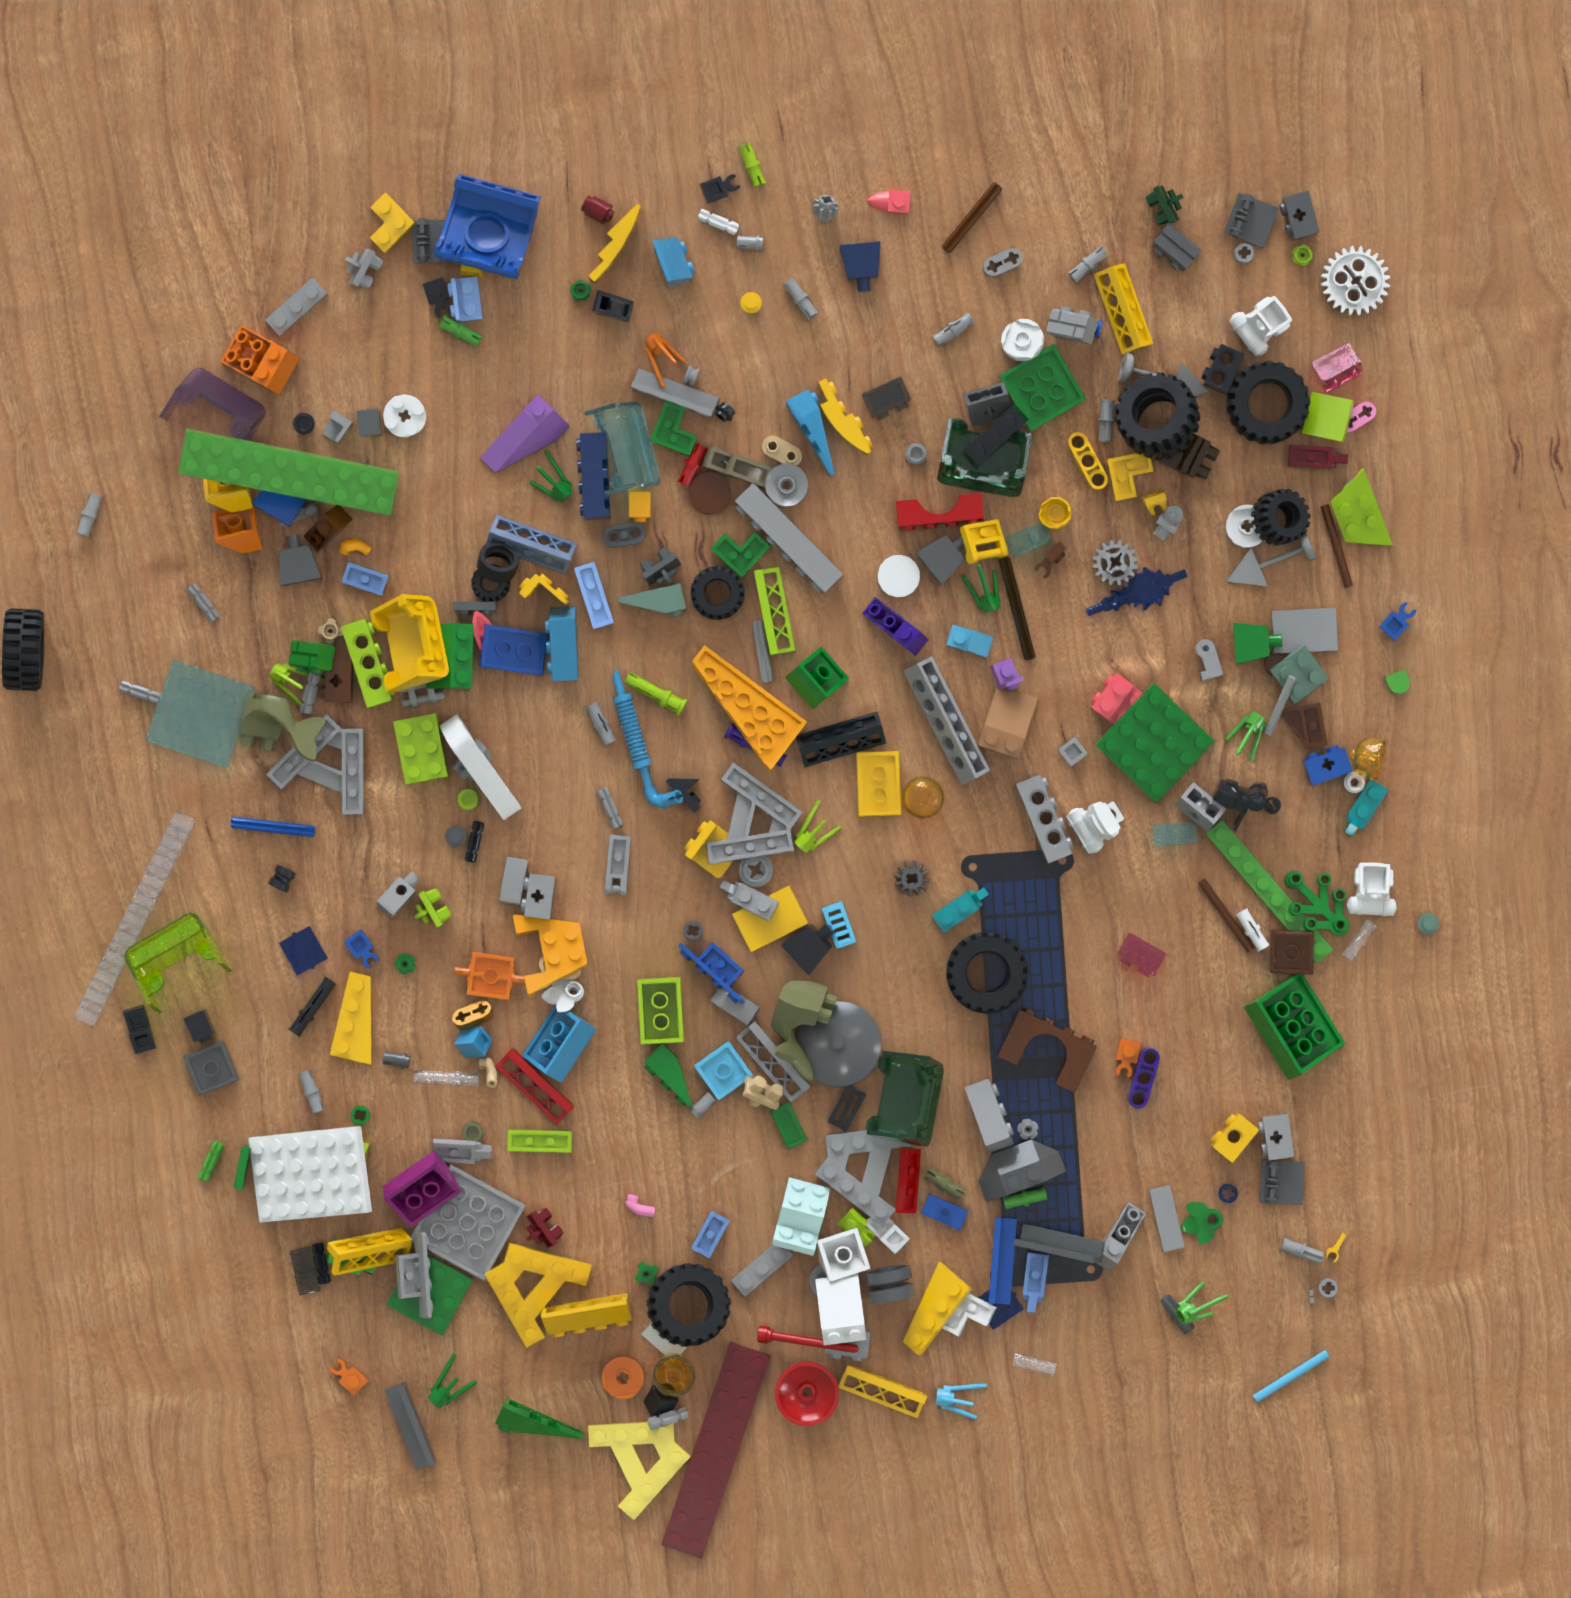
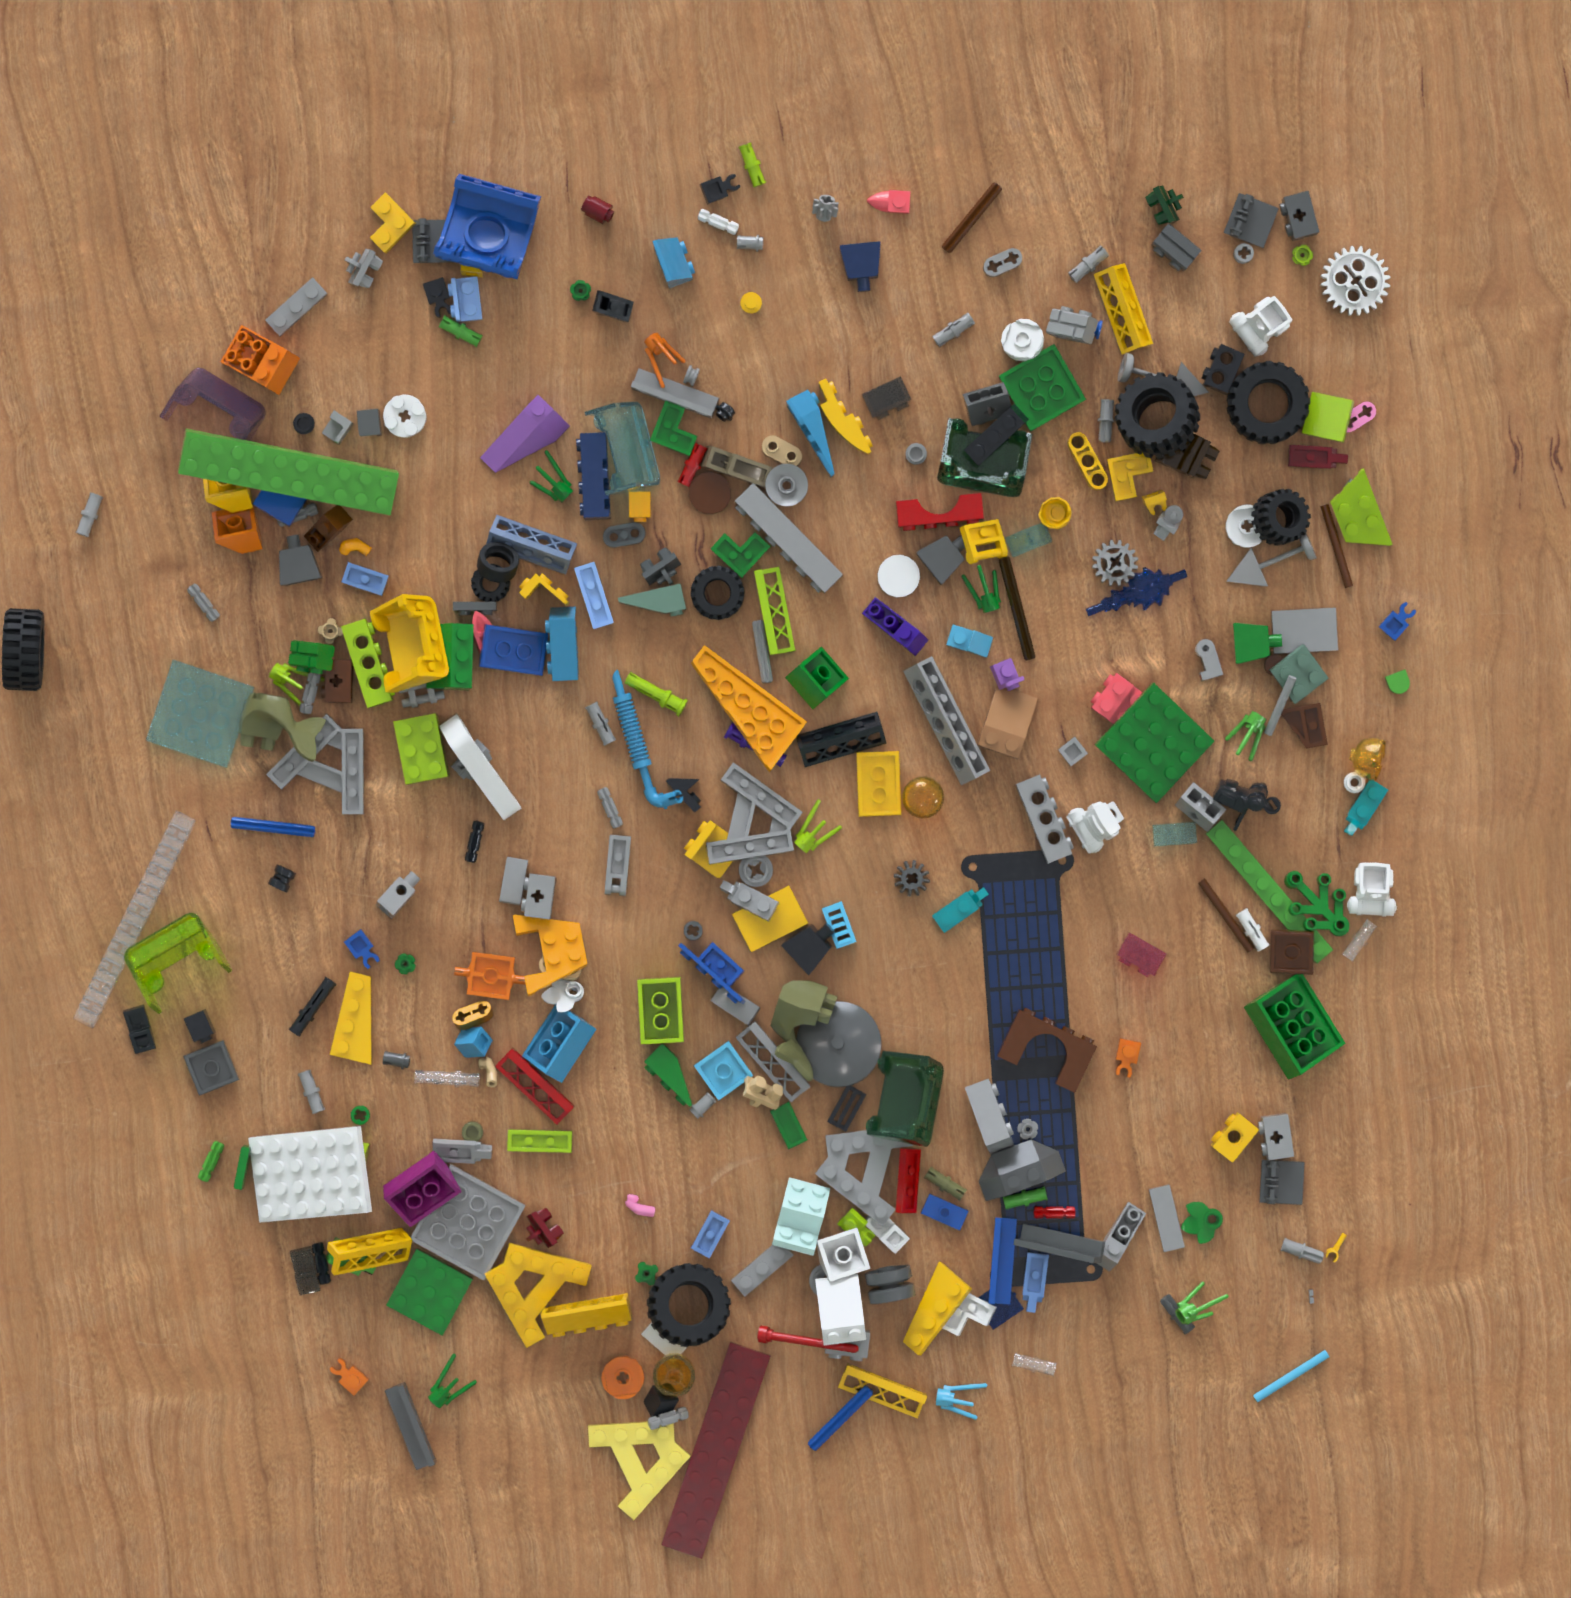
light grey axle [119,681,161,704] -> none
clear blue piece [279,926,328,976] -> none
light grey bracket [395,1231,433,1318] -> none
lime hips [414,888,452,927] -> none
dark grey plate [445,826,467,847] -> none
lime tile [457,789,479,810] -> none
green wedge [495,1398,585,1439] -> none
yellow slope [589,204,641,284] -> none
red dish [775,1361,839,1426] -> none
light grey pin [783,278,819,321] -> none
black tyre [946,931,1029,1014] -> none
reddish brown plate [1034,542,1066,579] -> none
dark purple beam [1127,1047,1160,1109] -> none
clear blue bush [1218,1184,1238,1203] -> none
blue brick [1302,745,1353,786] -> none
clear pink bracket [1311,343,1363,392] -> none
light grey bush [1318,1278,1338,1298] -> none
sand green plate [1417,913,1439,934] -> none
none -> blue axle [808,1385,873,1451]
none -> red axle [1033,1206,1075,1219]

